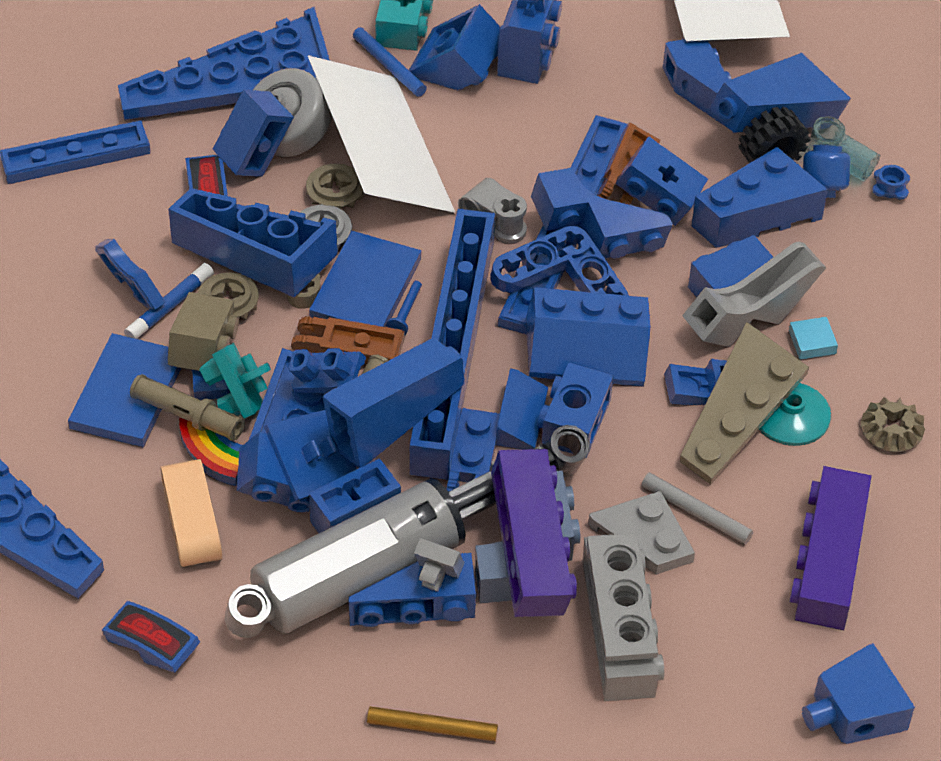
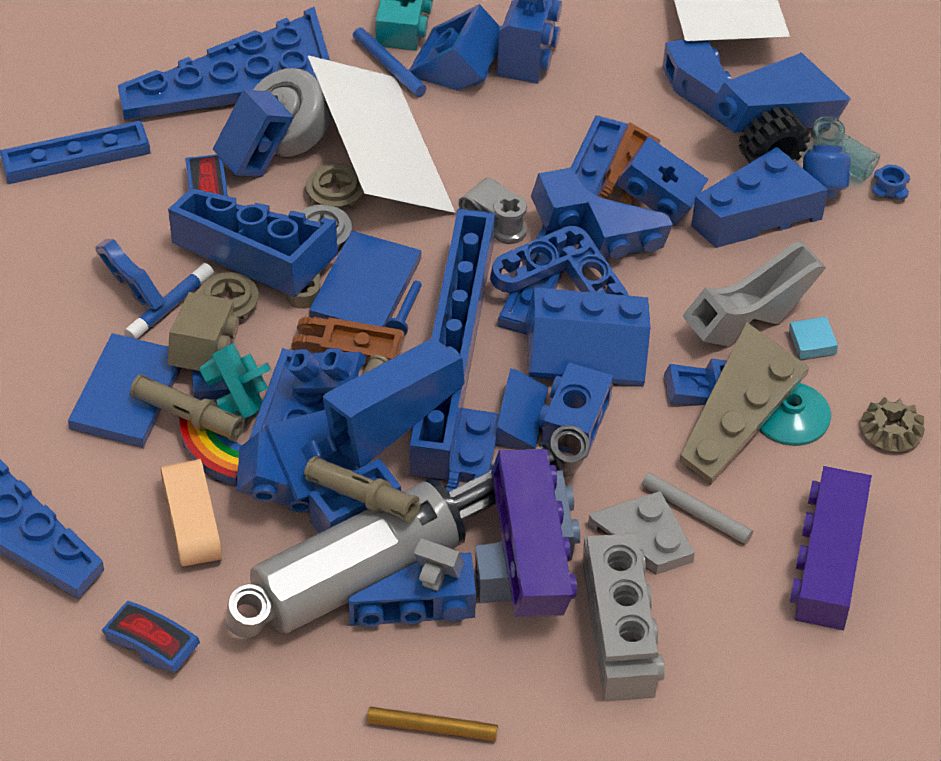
blue piece [688,235,773,298] -> none
blue torso [802,643,915,744] -> none
none -> dark tan pin [304,456,420,522]

